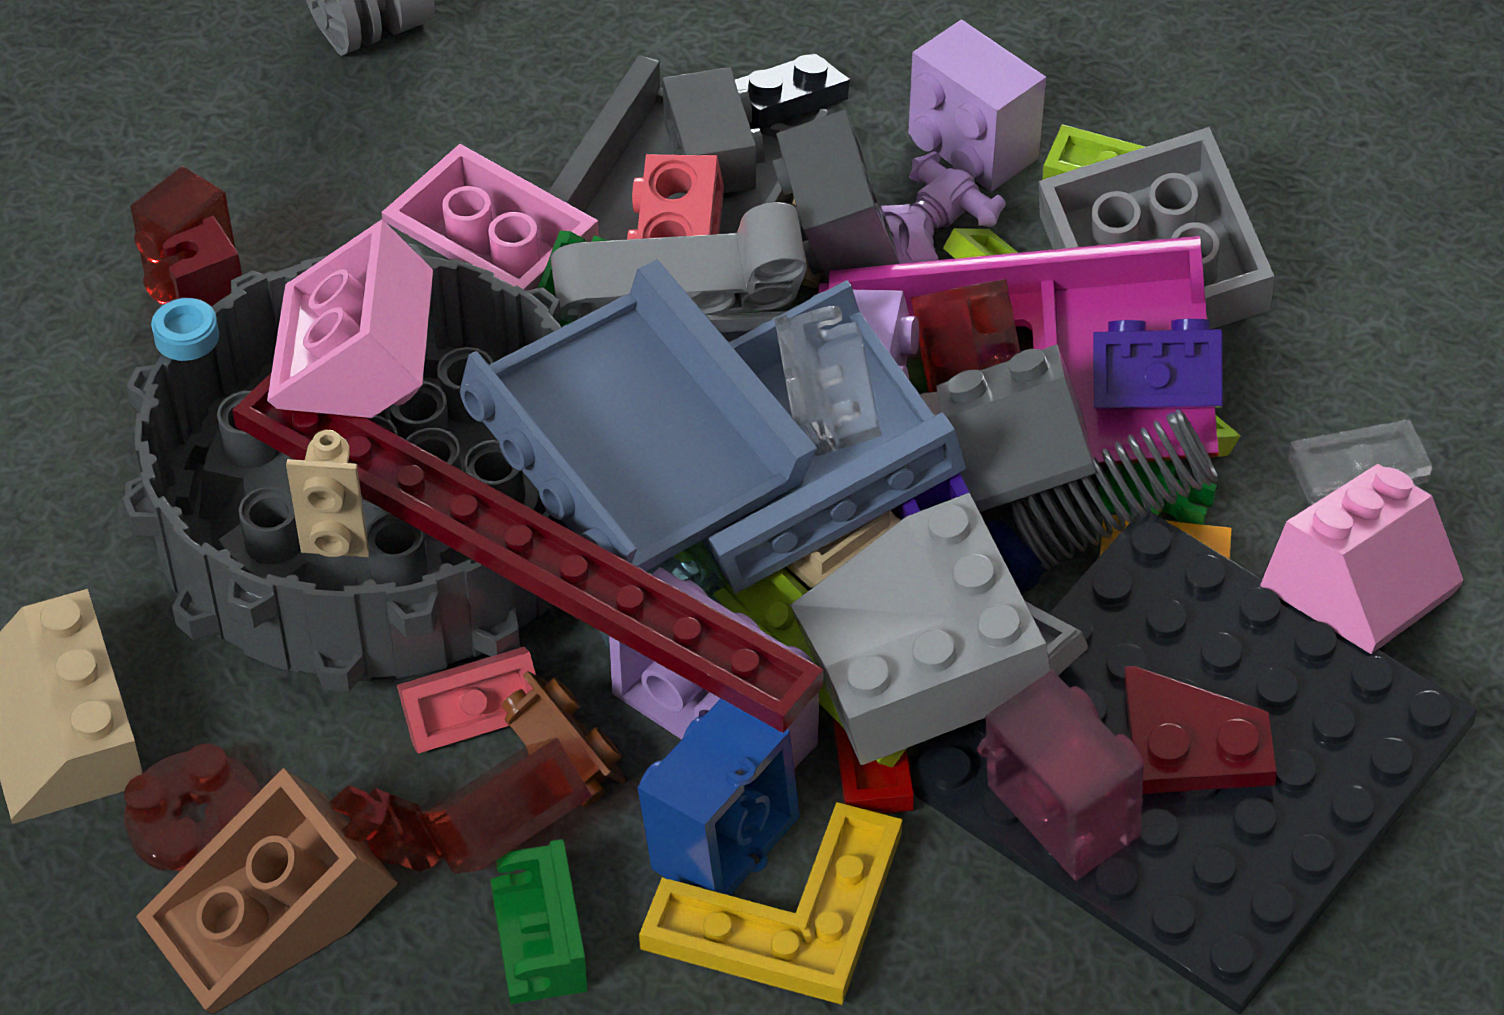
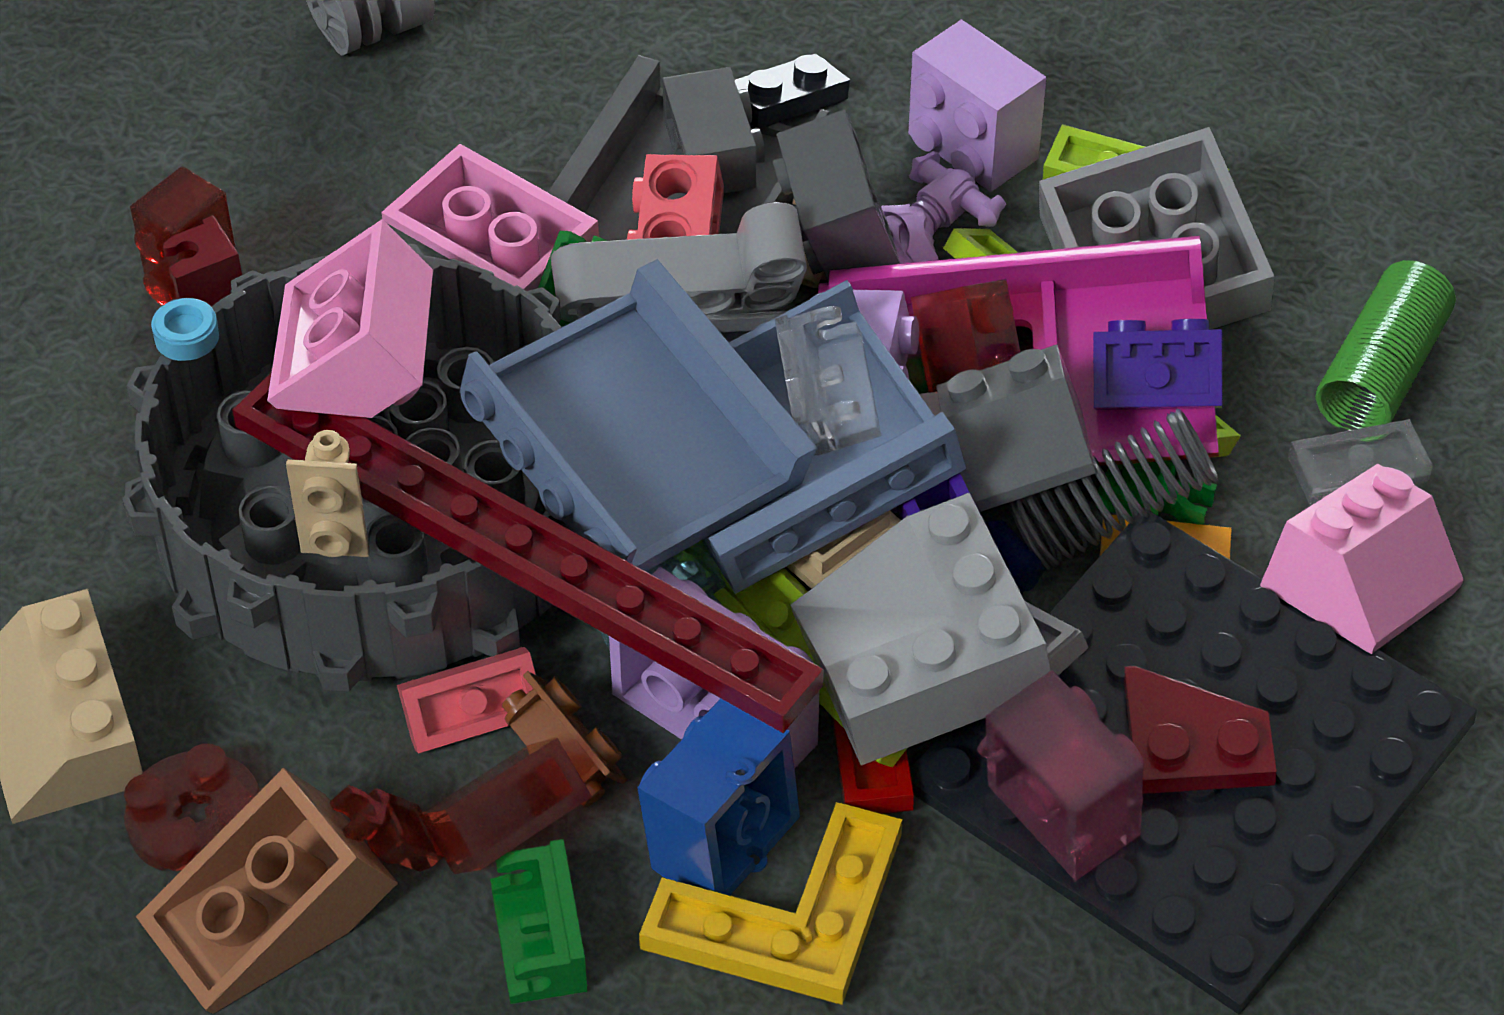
none -> bright green piece [1315,260,1456,437]

